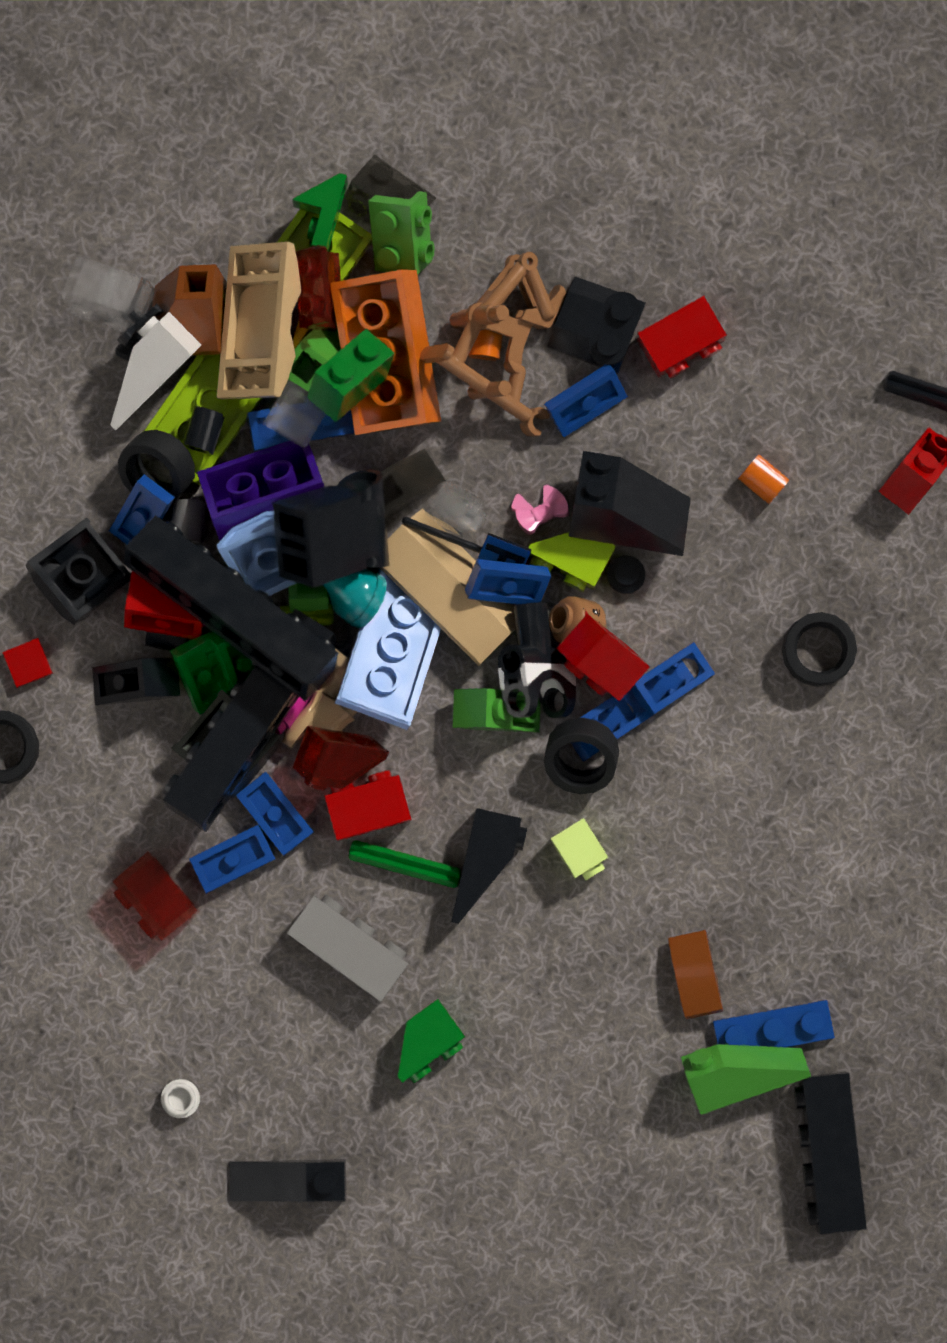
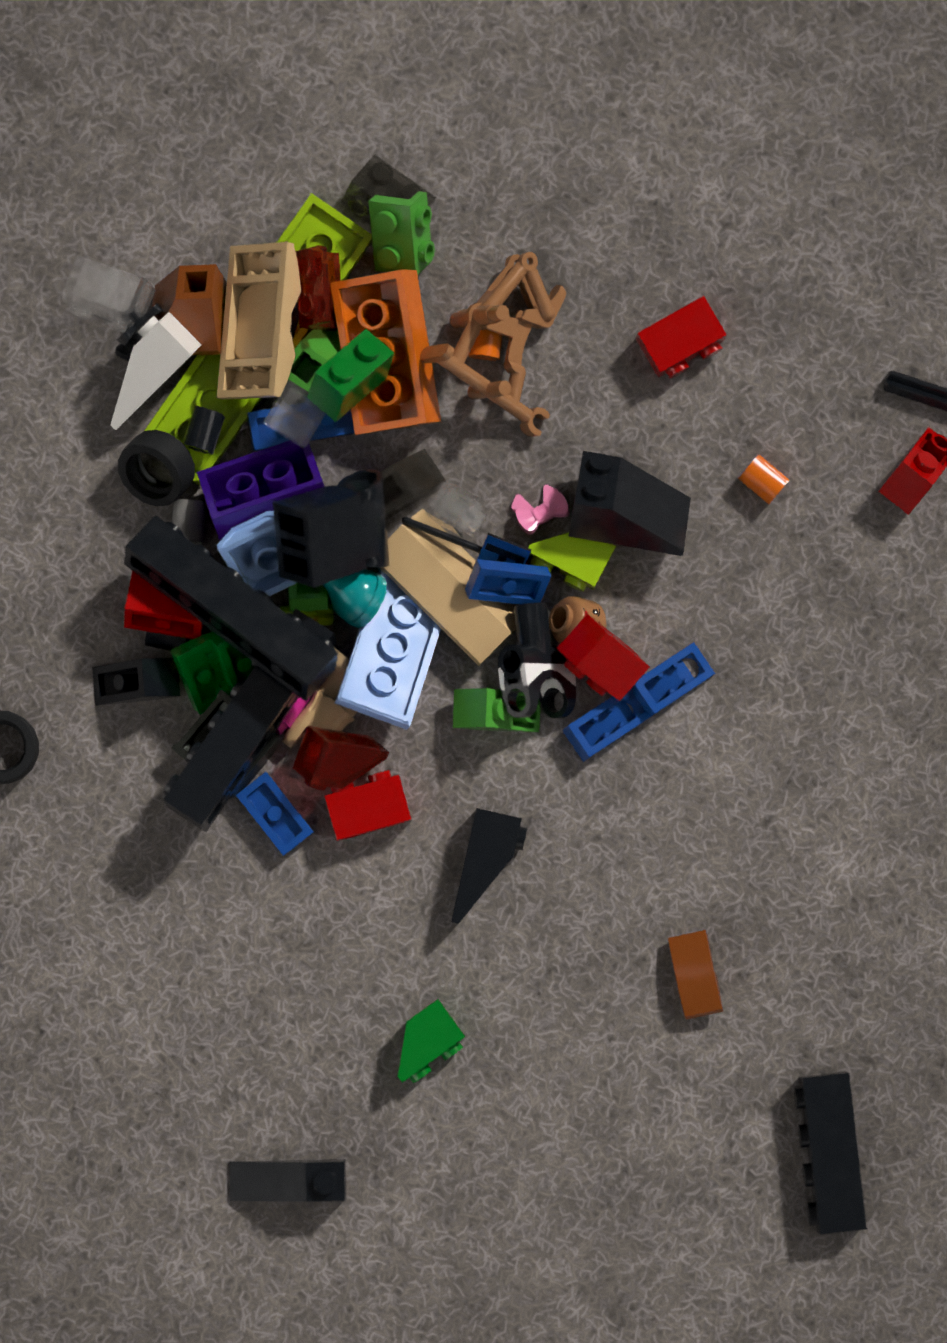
red tile [2,638,53,688] -> none
black slope [26,518,132,625] -> none
blue plate [109,474,175,545] -> none
clear red brick [112,851,200,941] -> none
white plate [161,1079,200,1118] -> none
blue plate [189,824,276,894] -> none
light grey brick [287,894,408,1002] -> none
green slope [292,173,348,256] -> none
green axle [348,840,461,888] -> none
black tyre [543,718,619,794] -> none
blue plate [544,365,628,437] -> none
black slope [547,276,646,375] -> none
yellowish green brick [550,818,608,881] -> none
black plate [607,555,645,594] -> none
bright green slope [681,1044,811,1115] -> none
blue plate [713,1000,835,1047] -> none
black tyre [782,612,857,687] -> none

